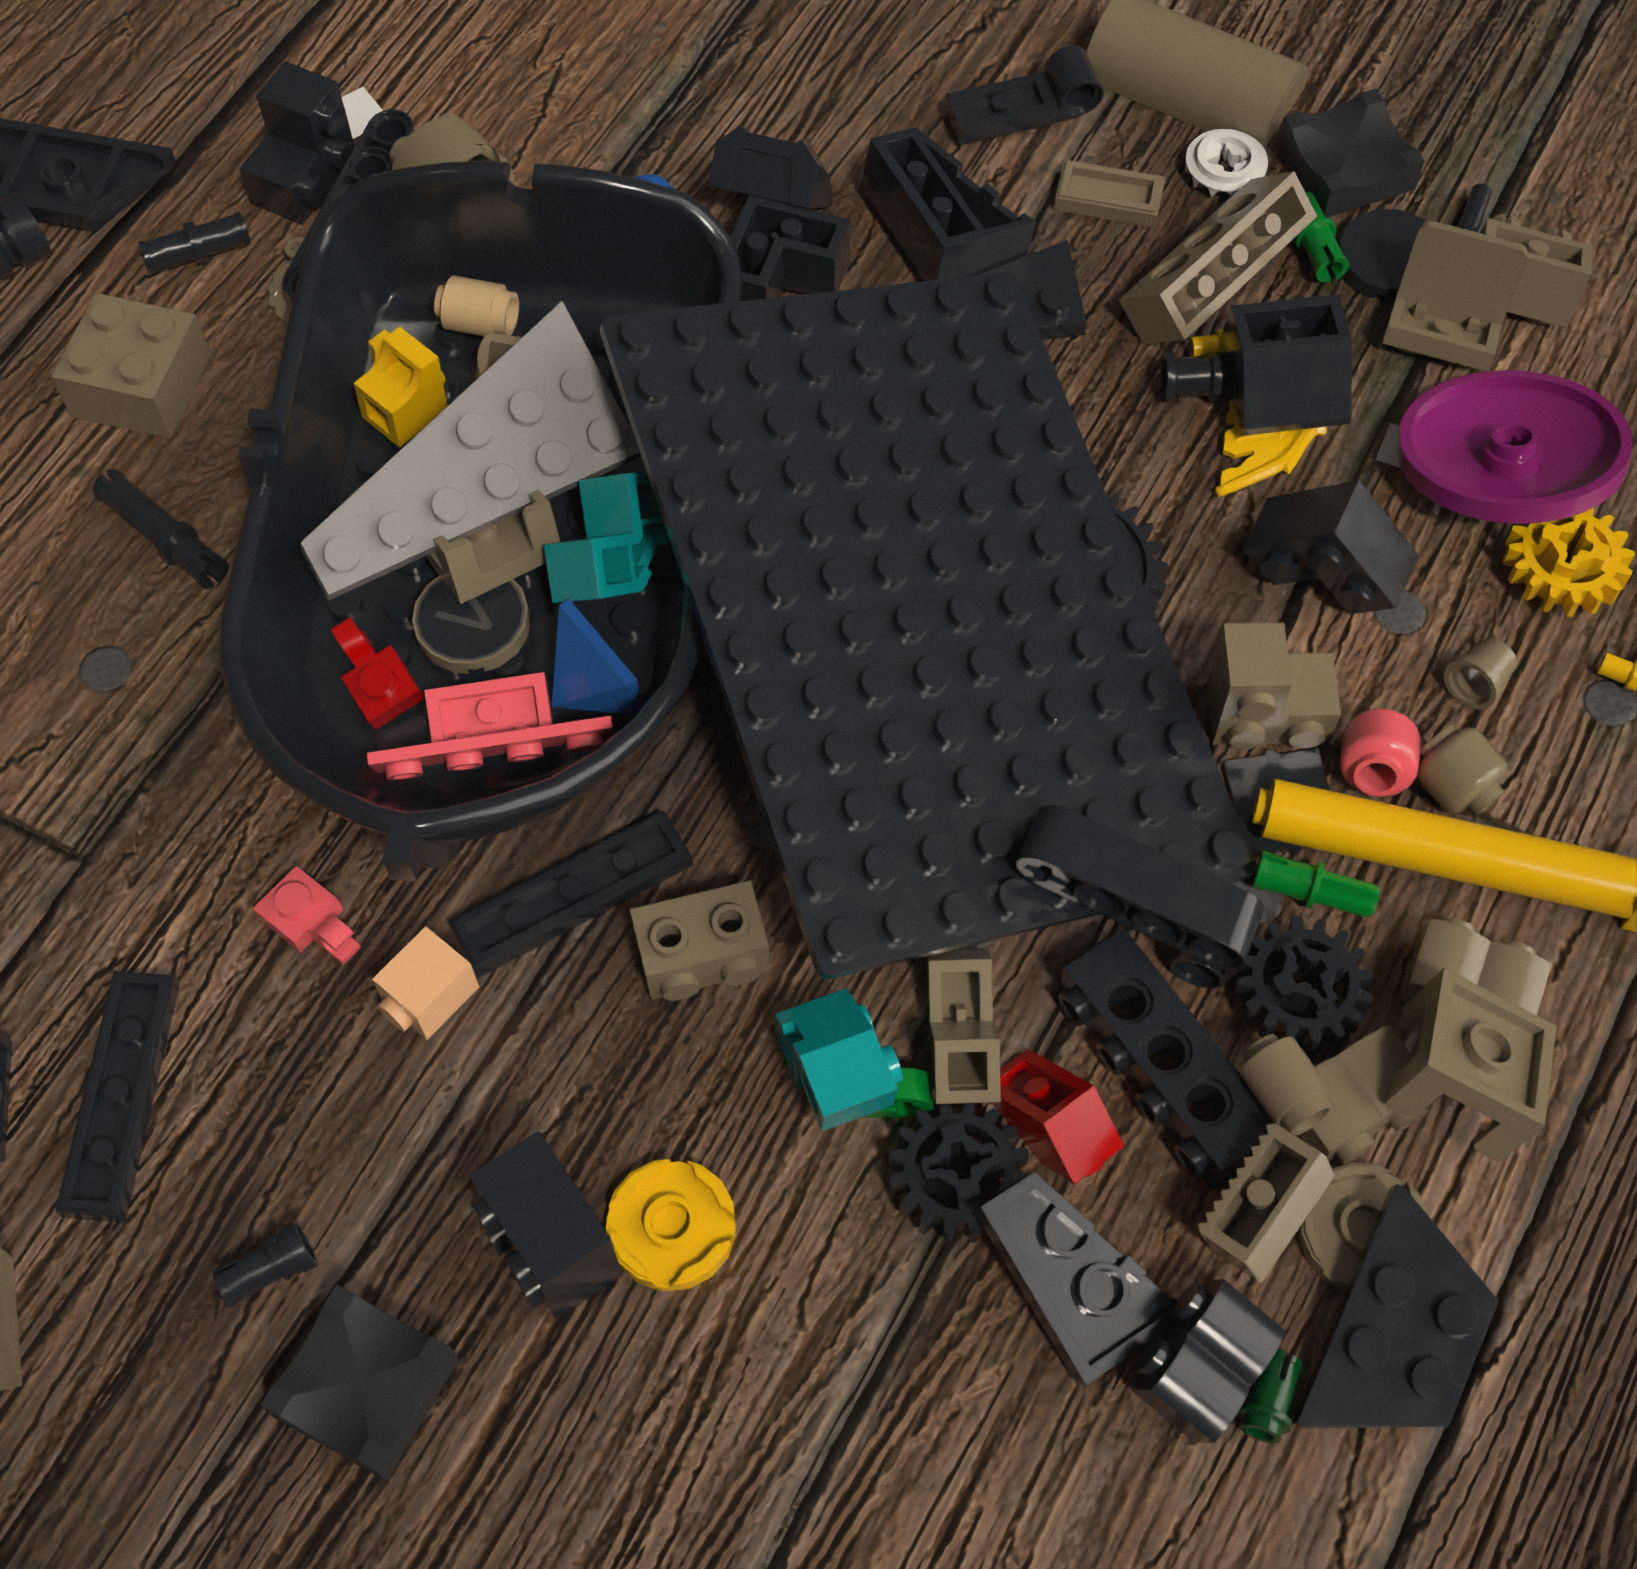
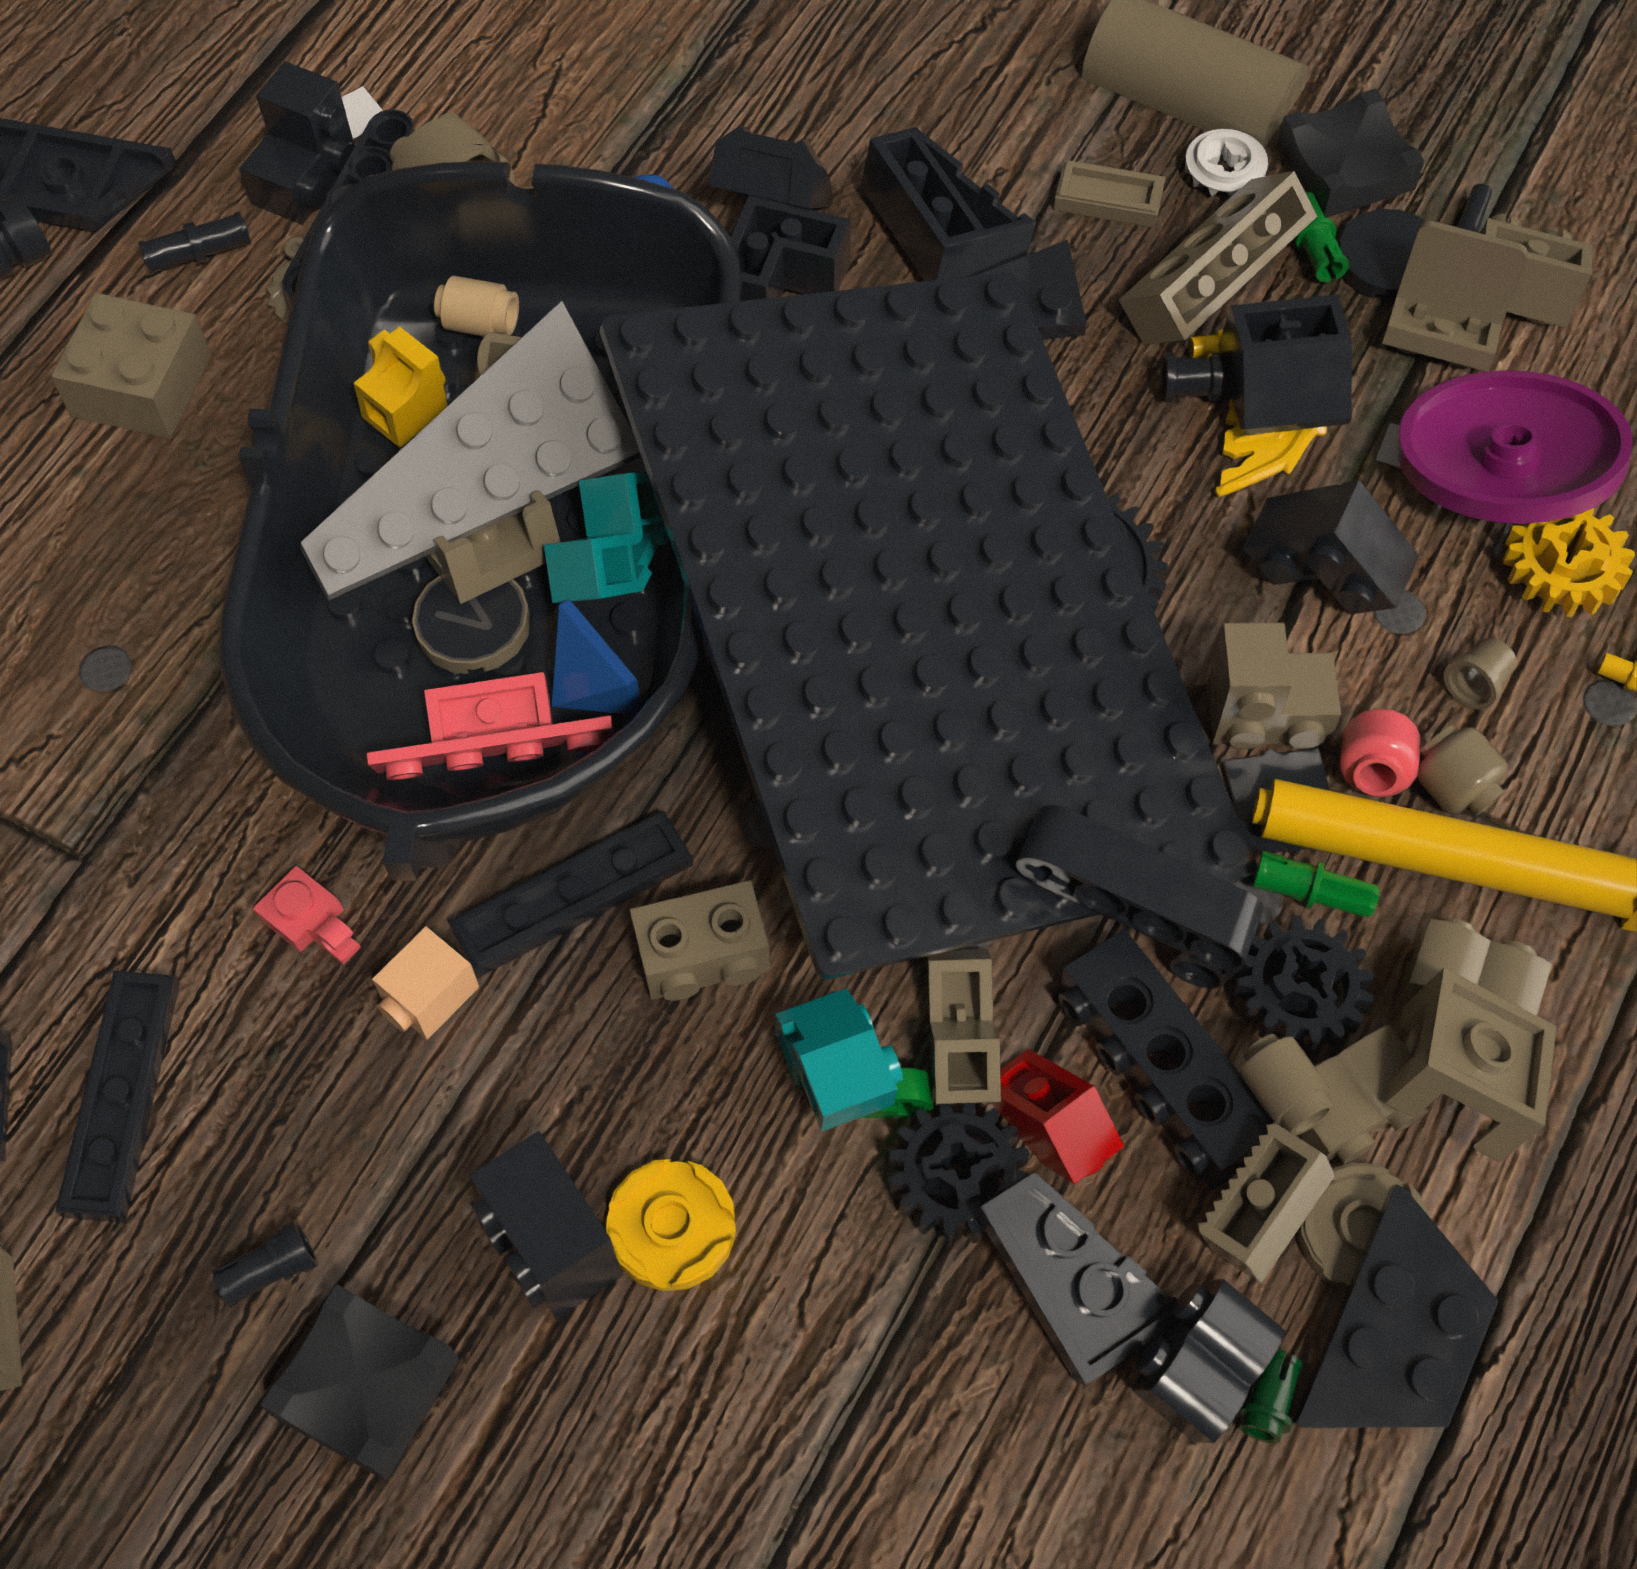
black pin [93,469,229,589] -> none
red plate [331,617,425,730] -> none
black plate [945,46,1104,145] -> none

